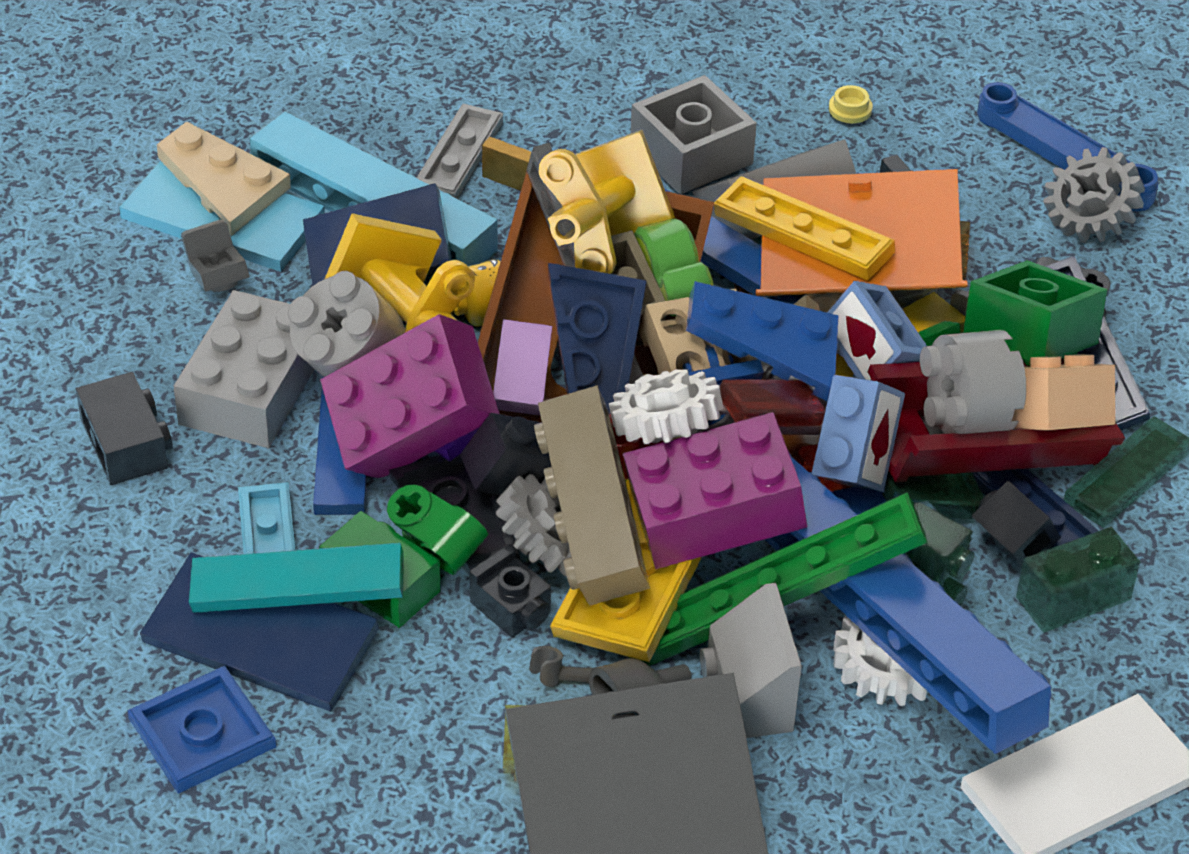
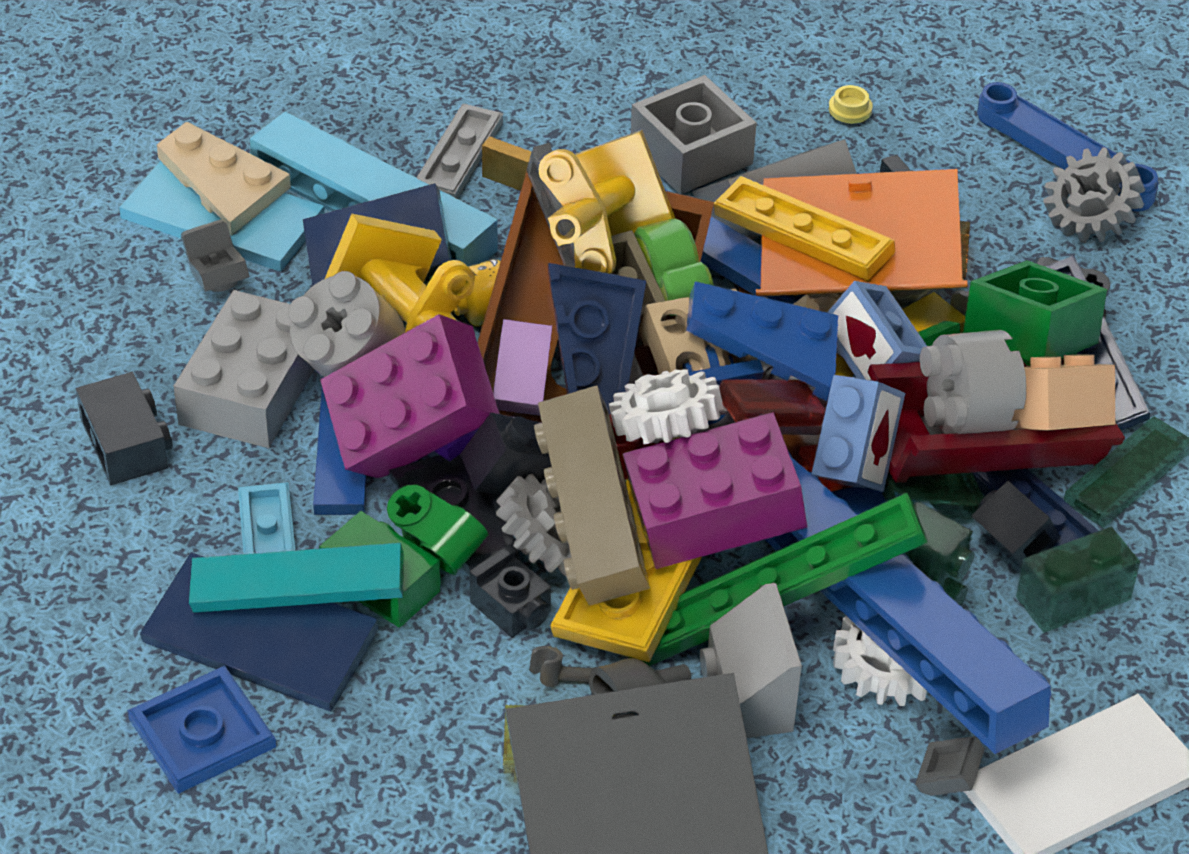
none -> dark grey tile [915,736,985,796]

